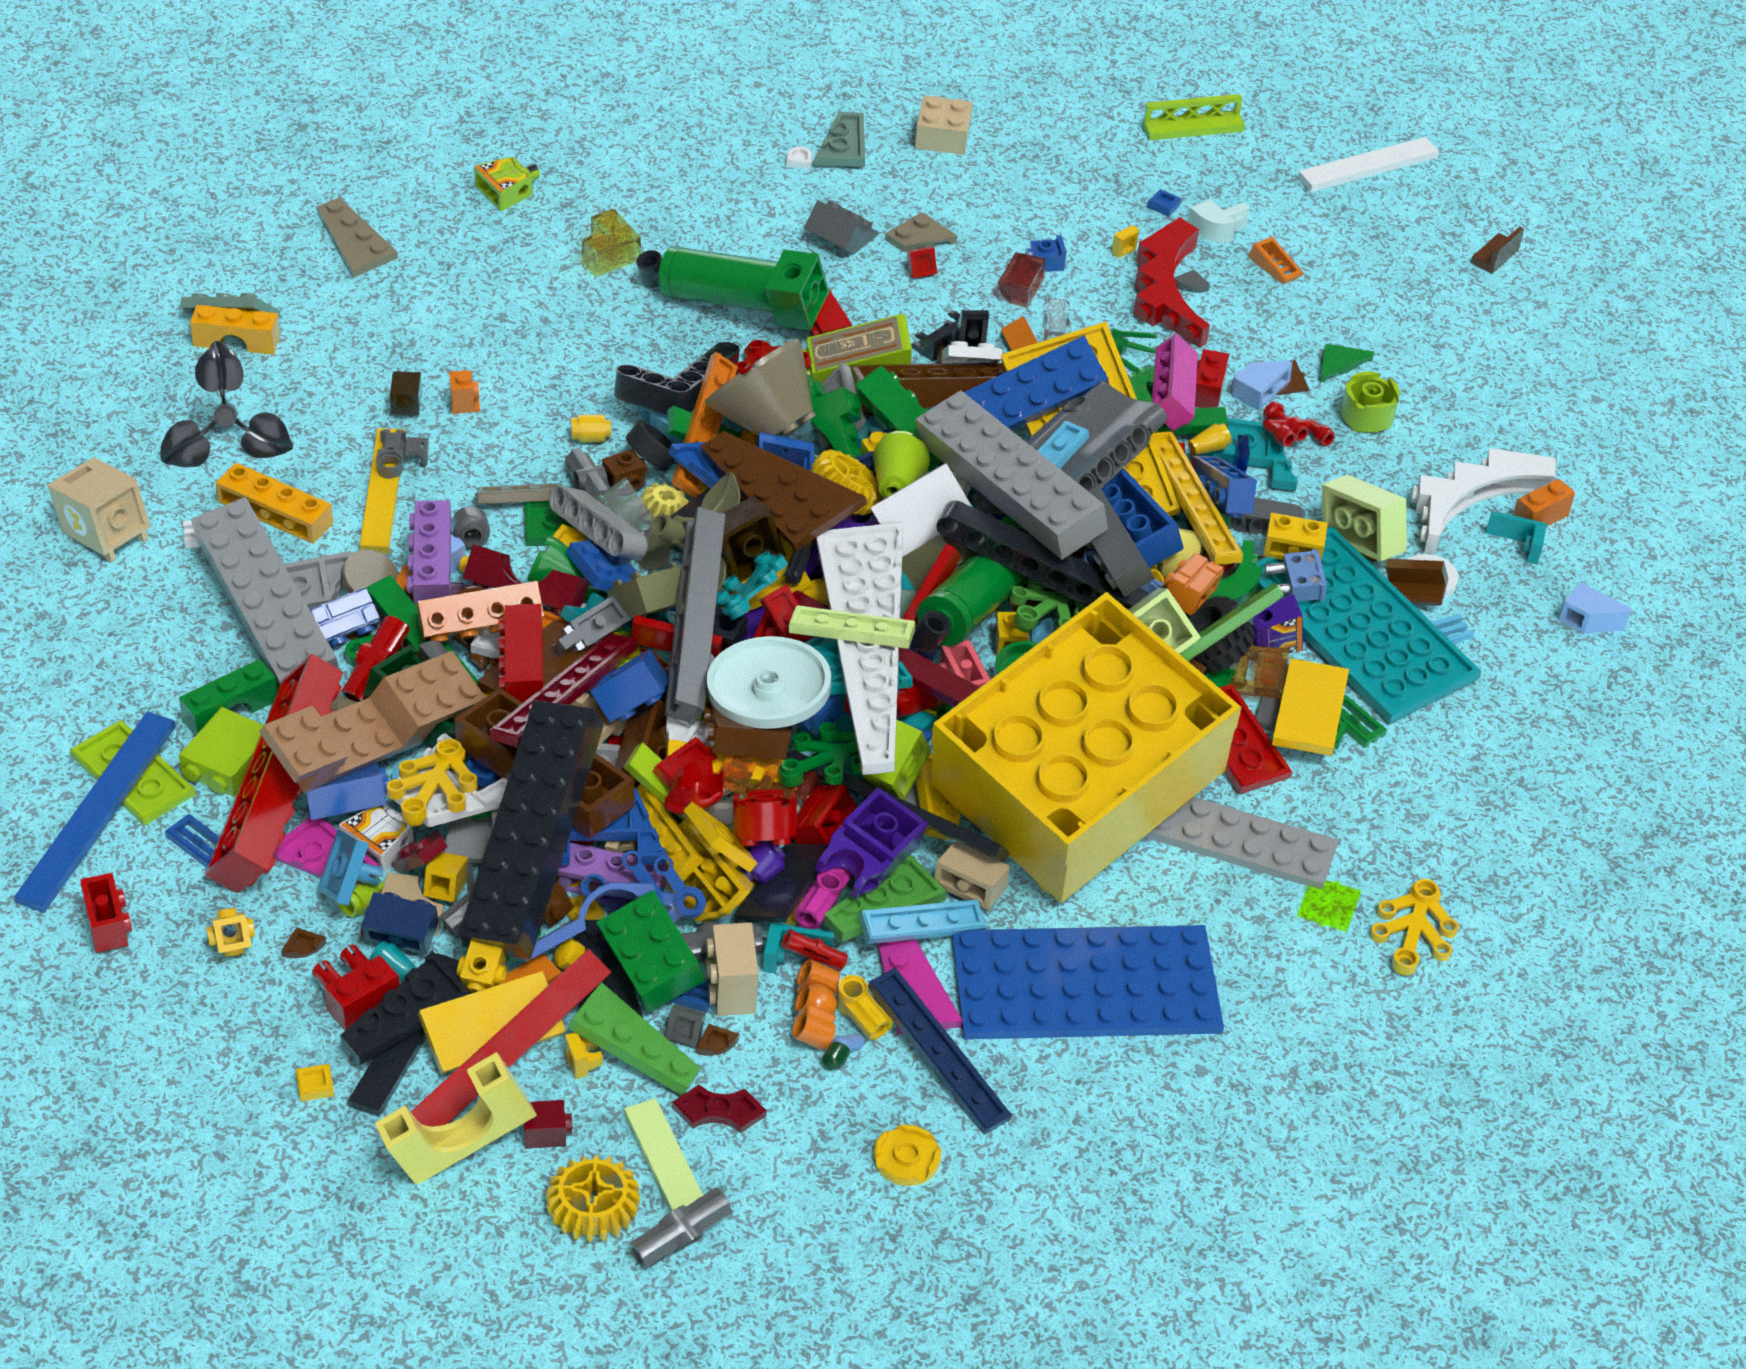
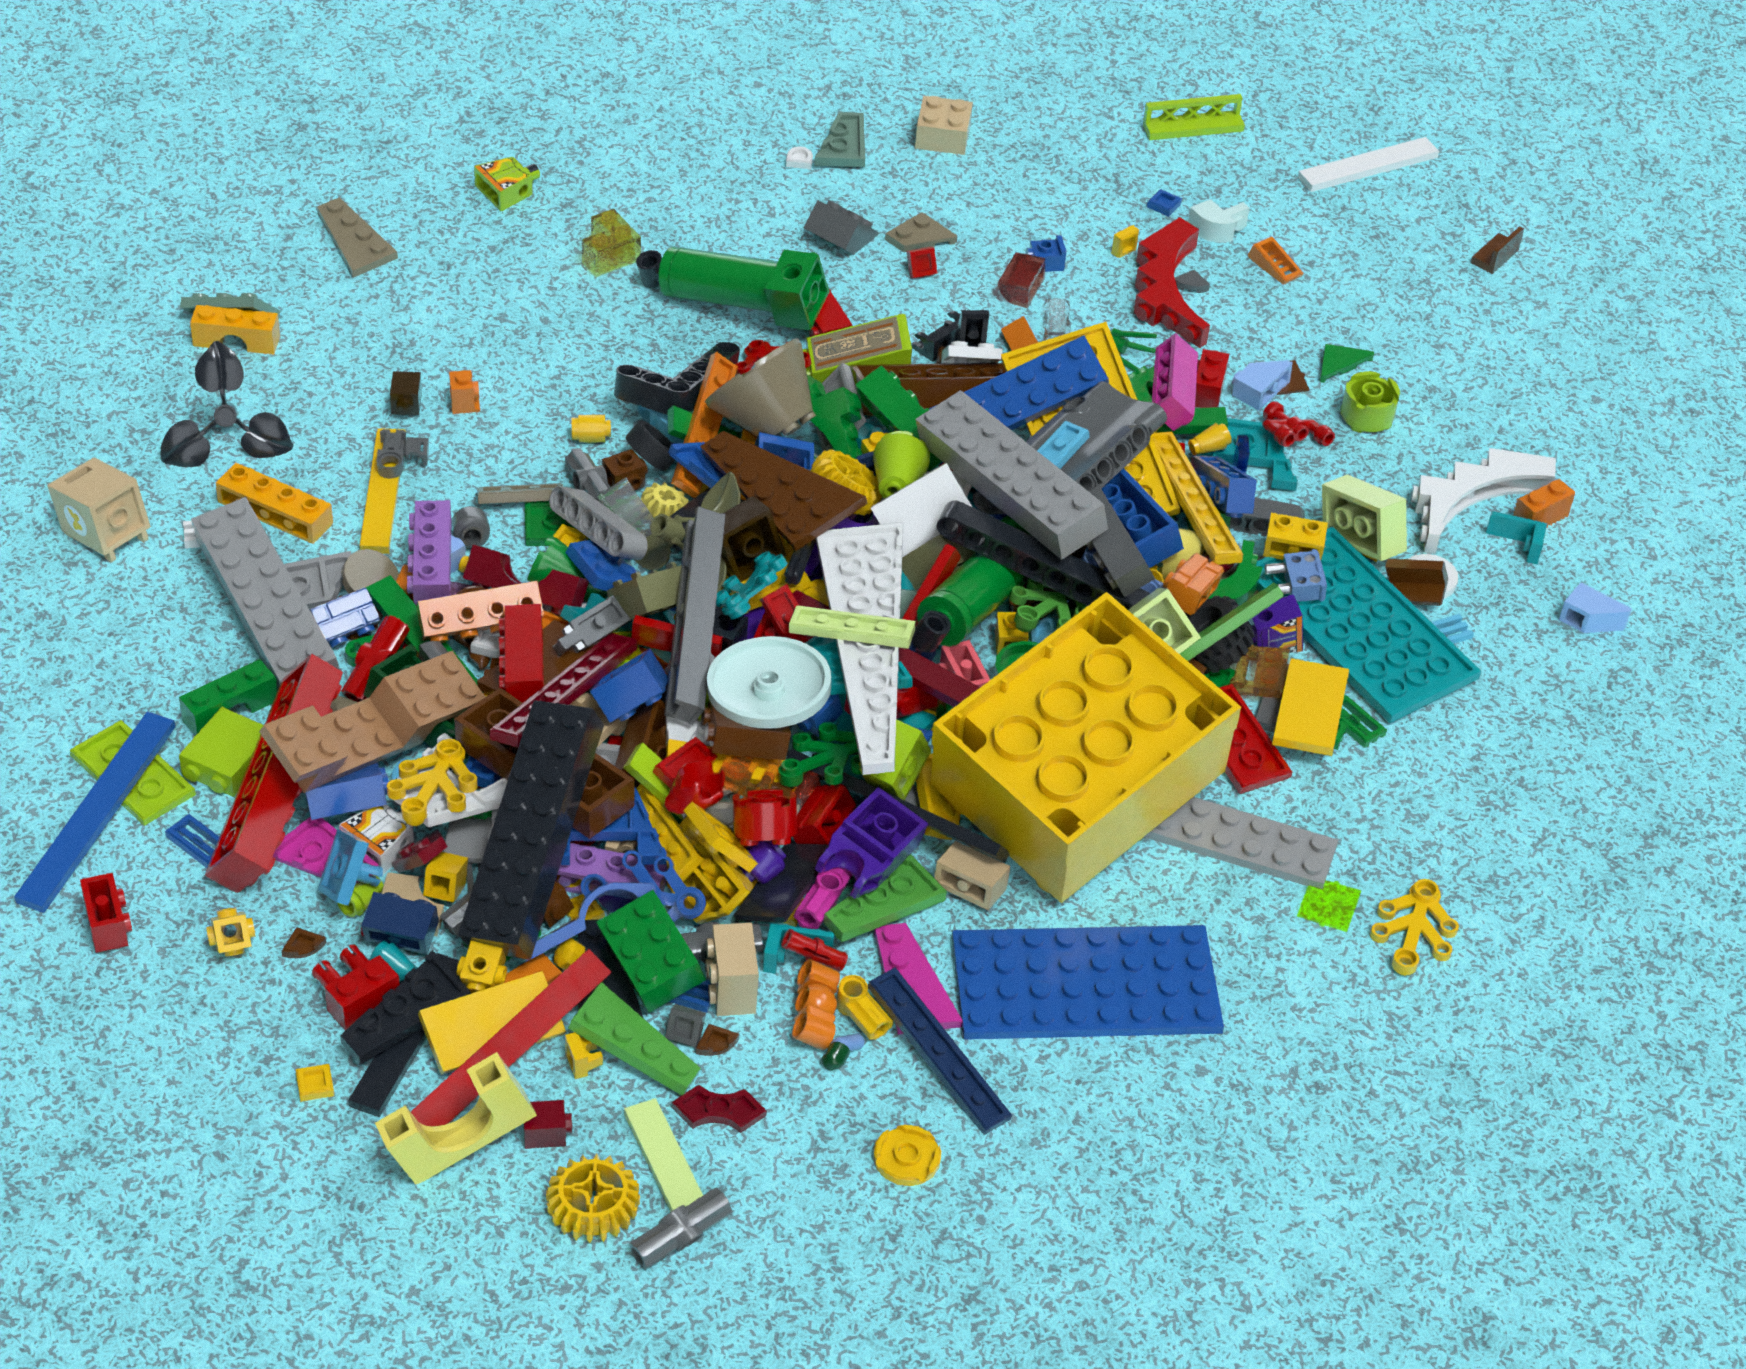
medium azure tile [858,899,987,944] -> none

